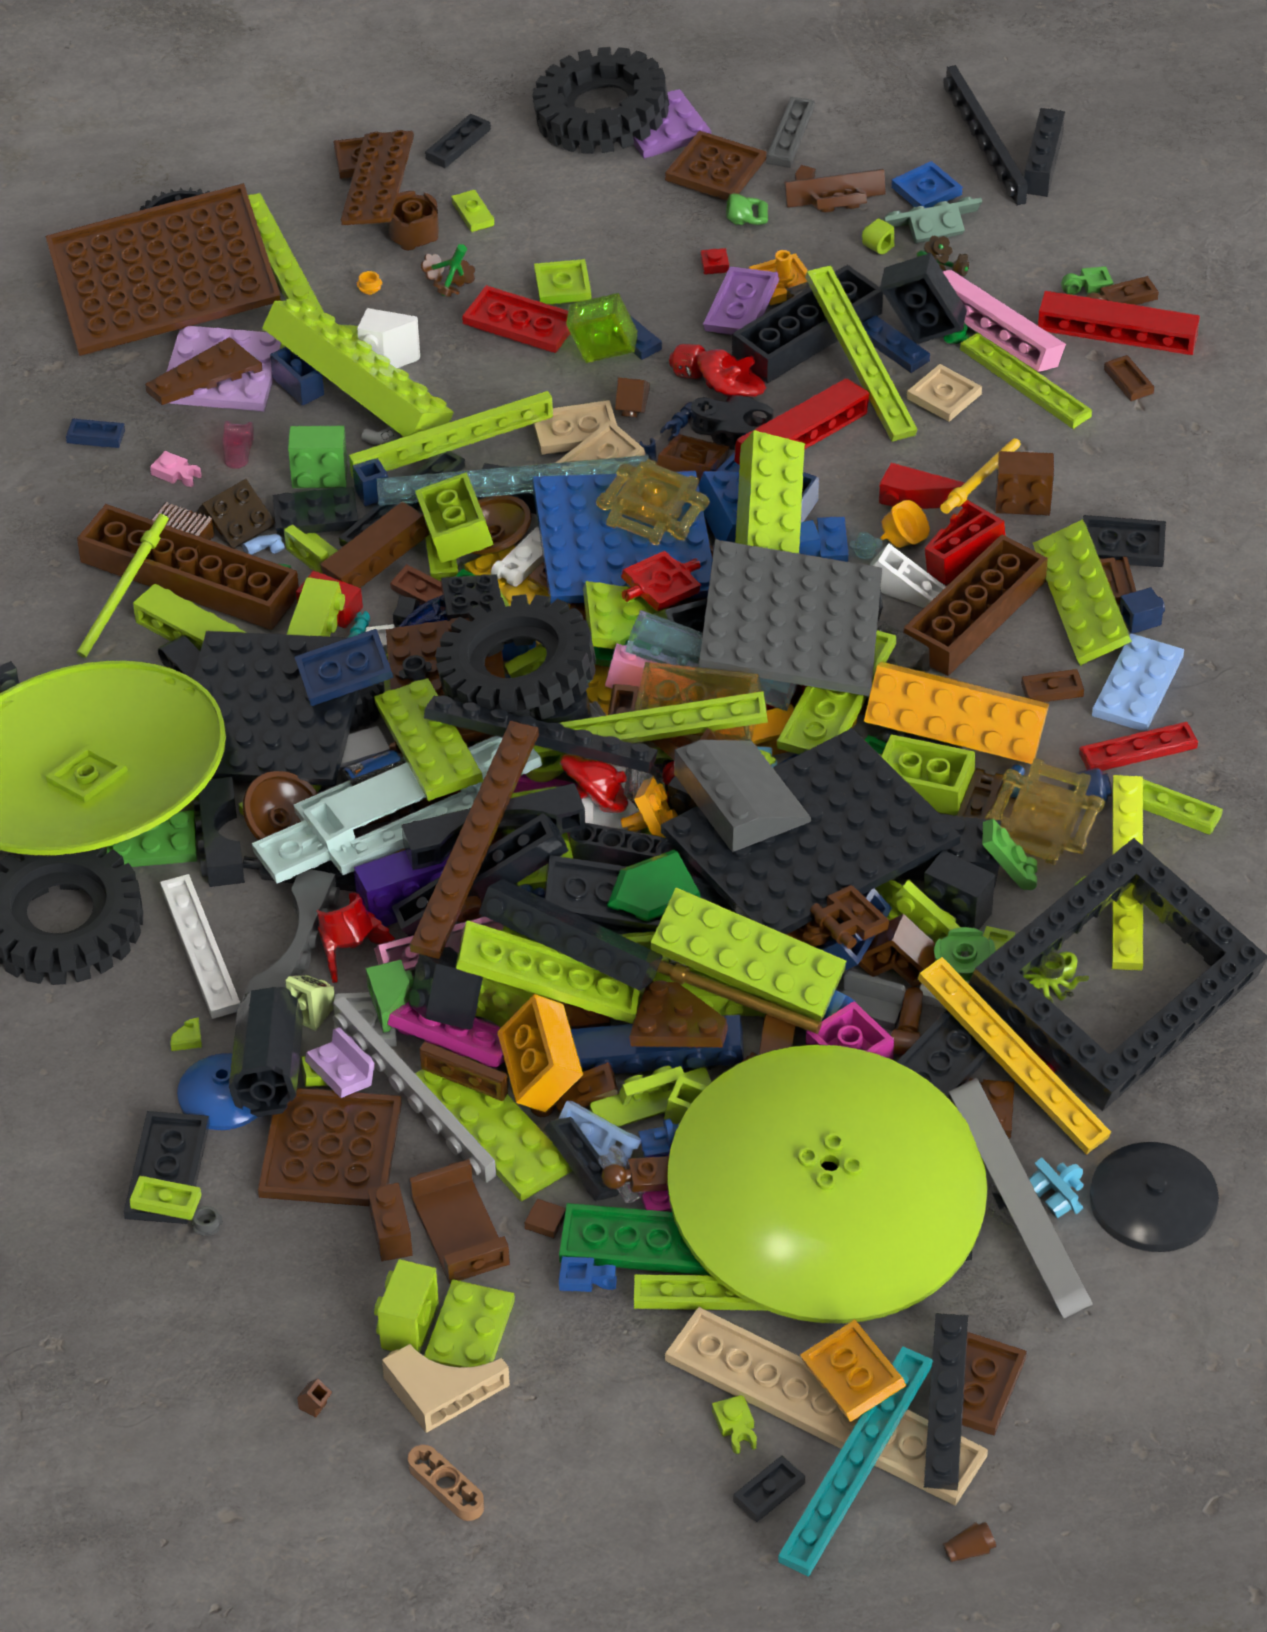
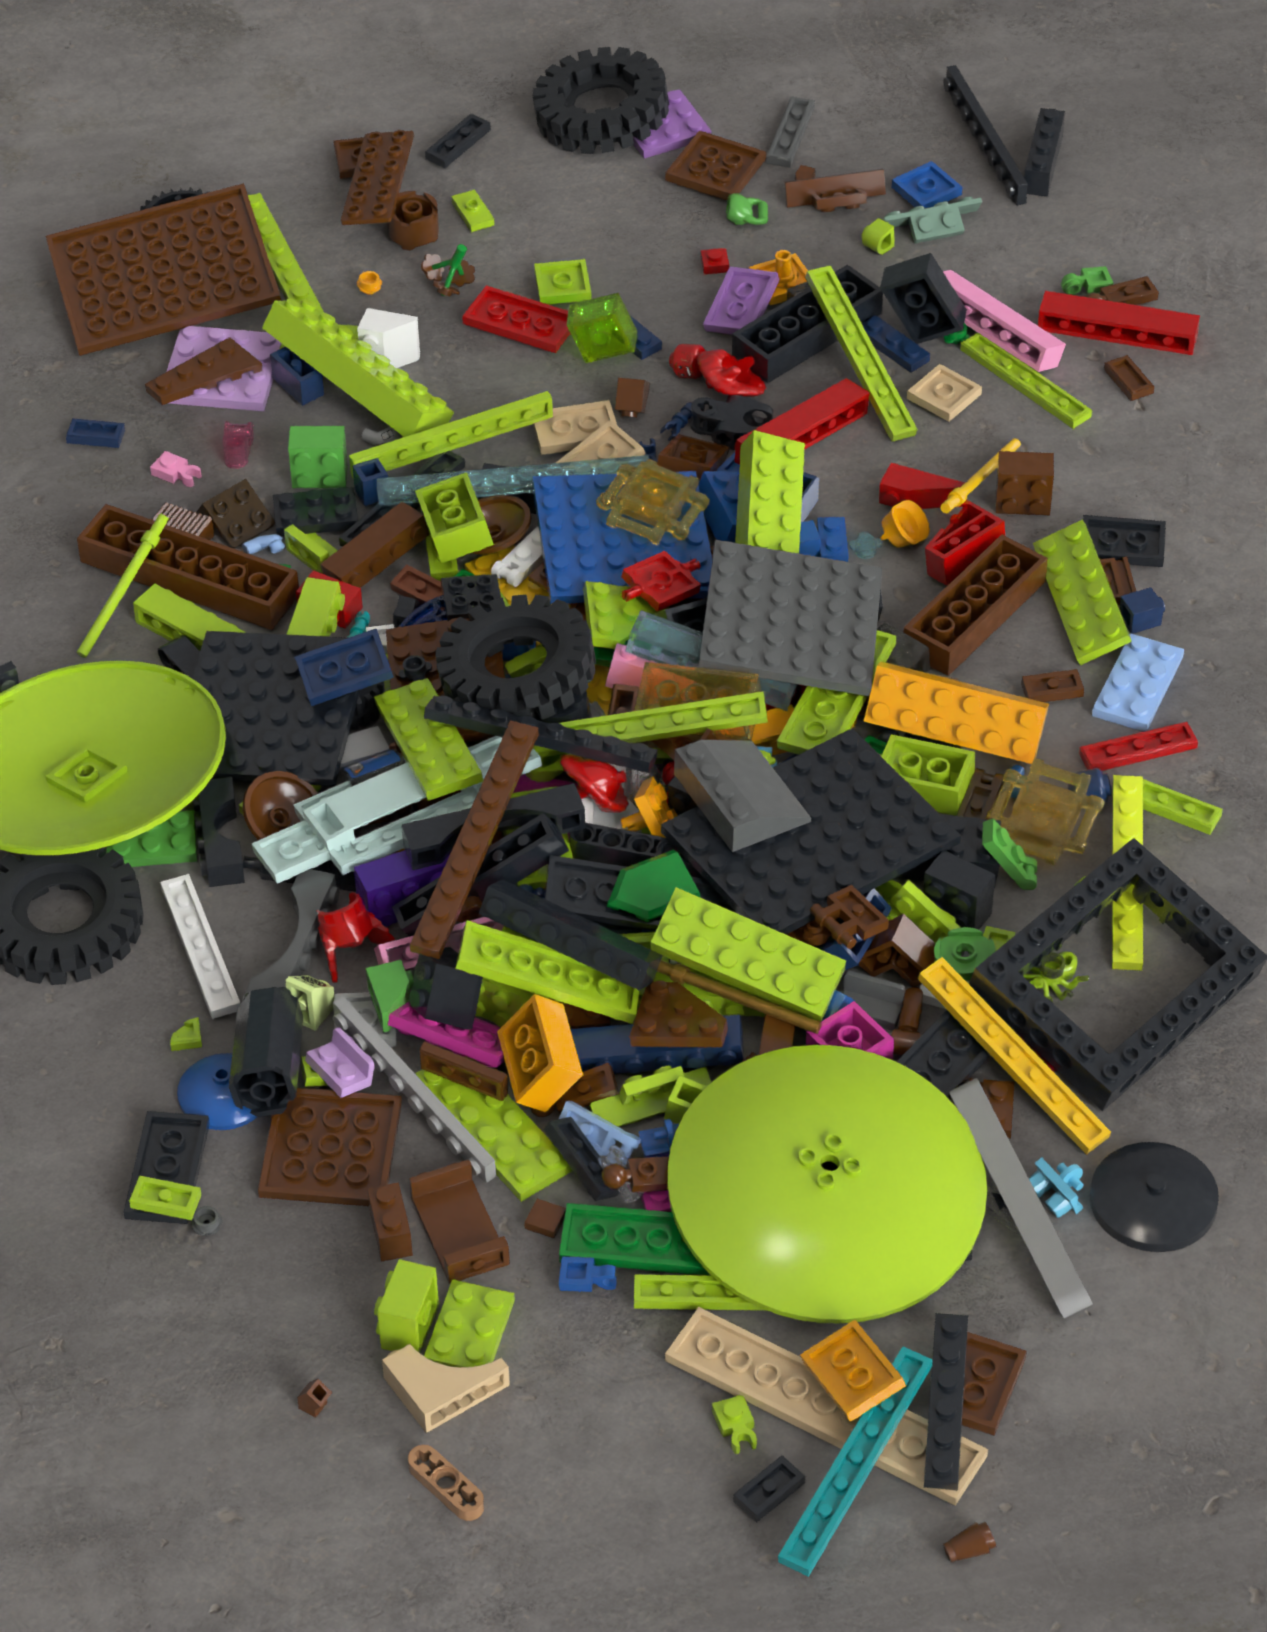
white slope [870,543,946,608] -> none
dark brown plant [917,235,969,277] -> none

